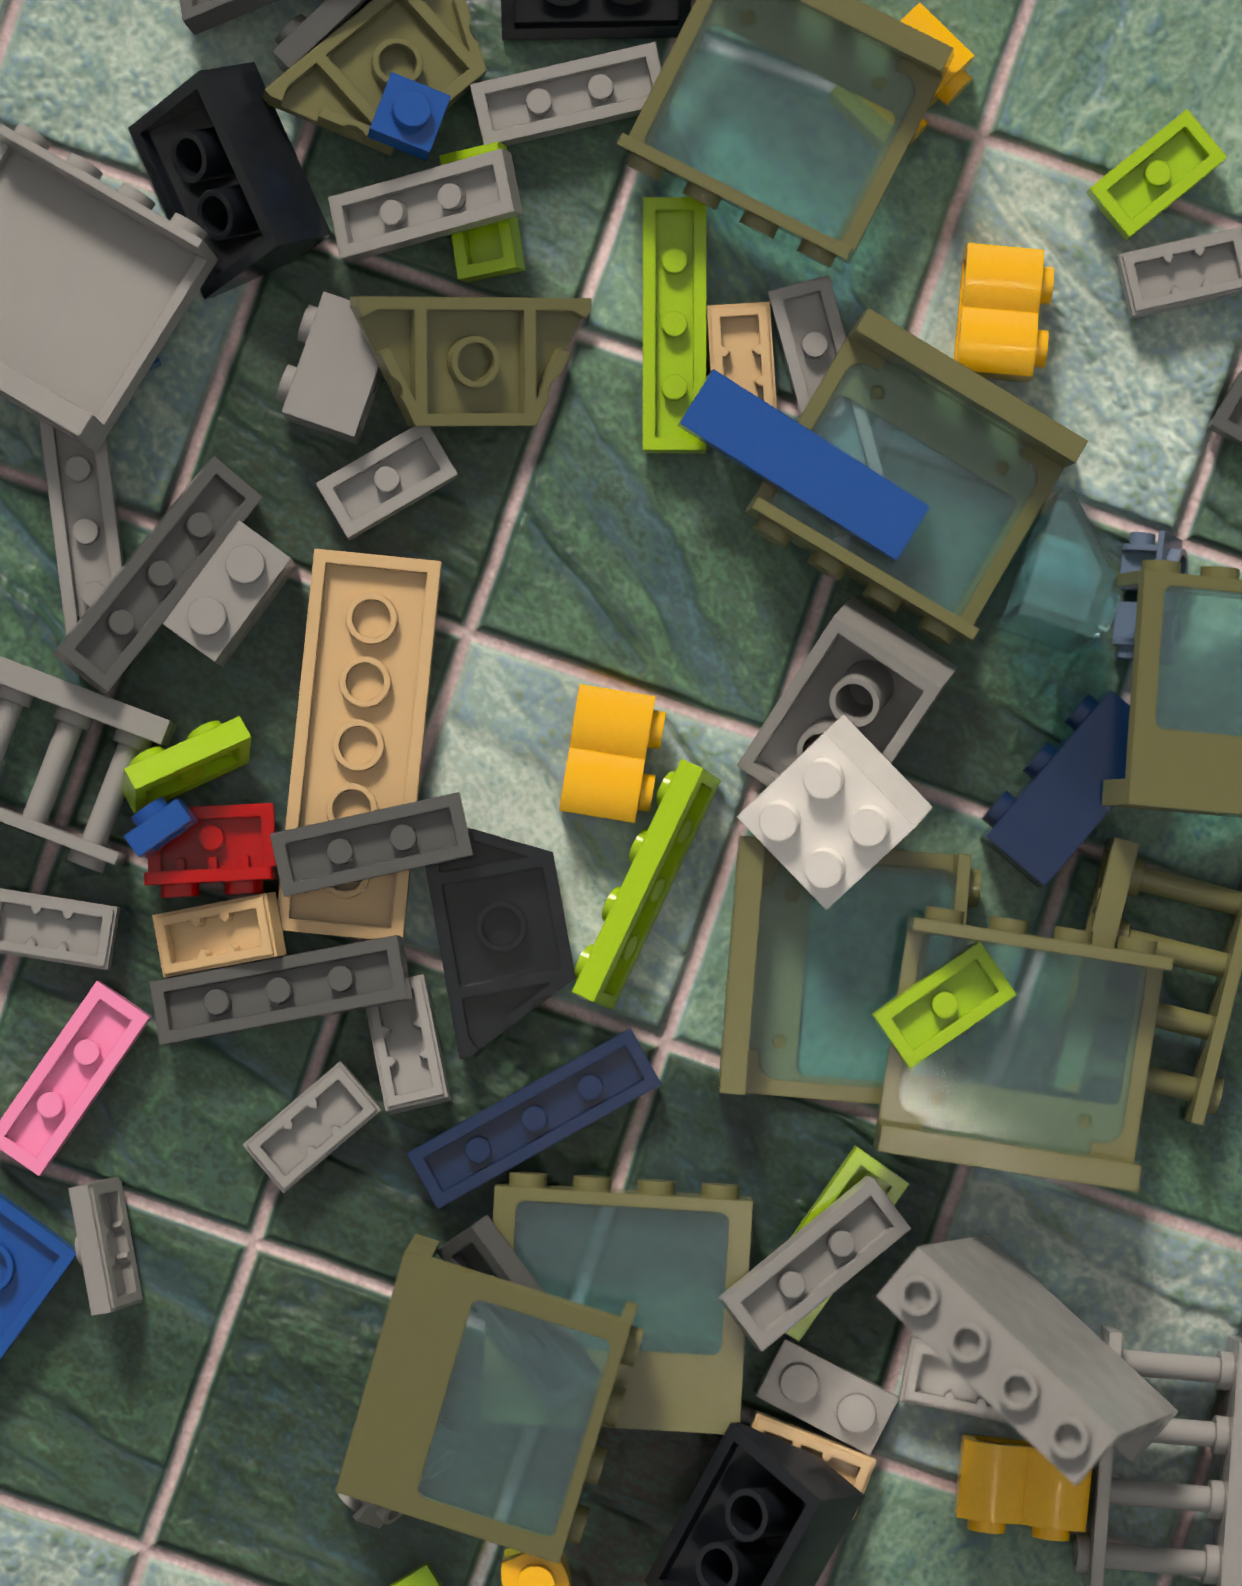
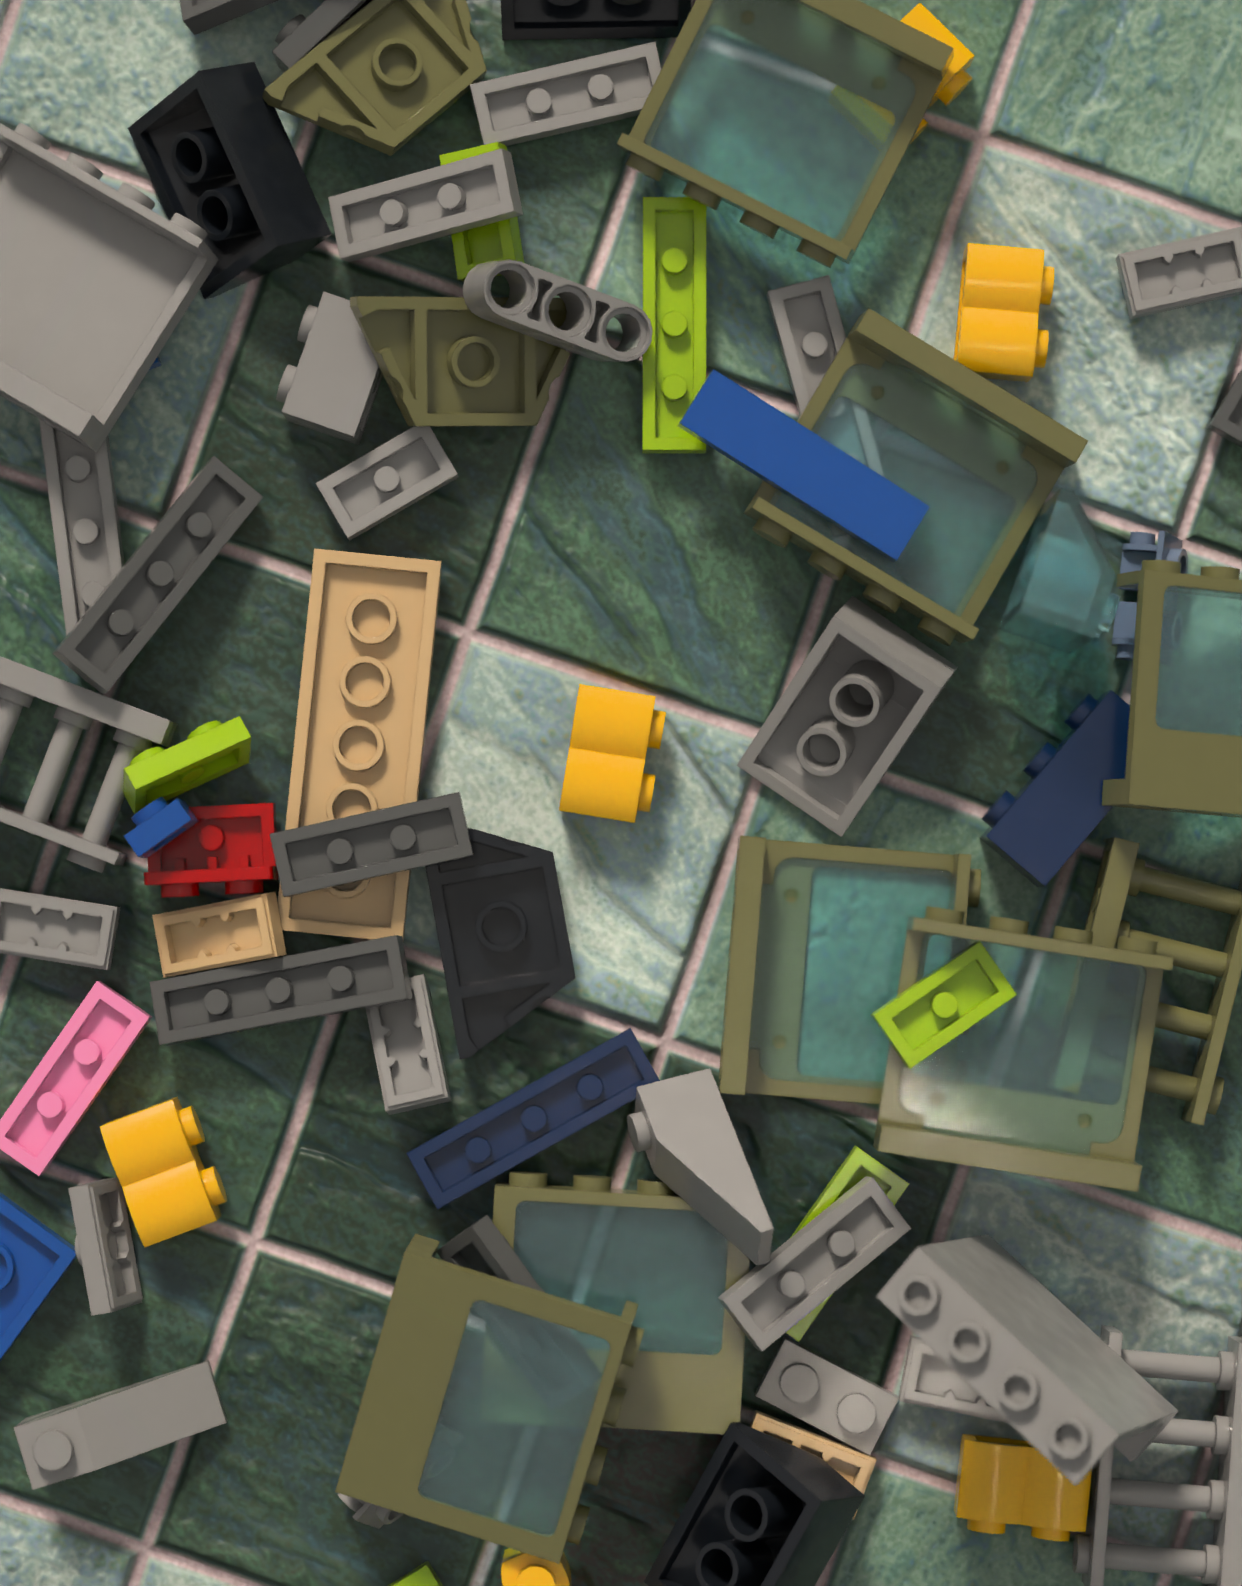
light grey brick [163,520,298,667] -> none
light grey plate [242,1061,382,1194] -> none
blue plate [367,72,451,161] -> none
lime plate [572,758,721,1010] -> none
tan plate [706,302,777,409] -> none
white brick [737,714,933,910] -> none
lime plate [1086,109,1228,242] -> none
none -> light grey slope [14,1360,227,1490]
none -> yellow brick [100,1097,227,1248]
none -> light grey beam [463,260,653,362]
none -> light grey slope [627,1068,774,1265]

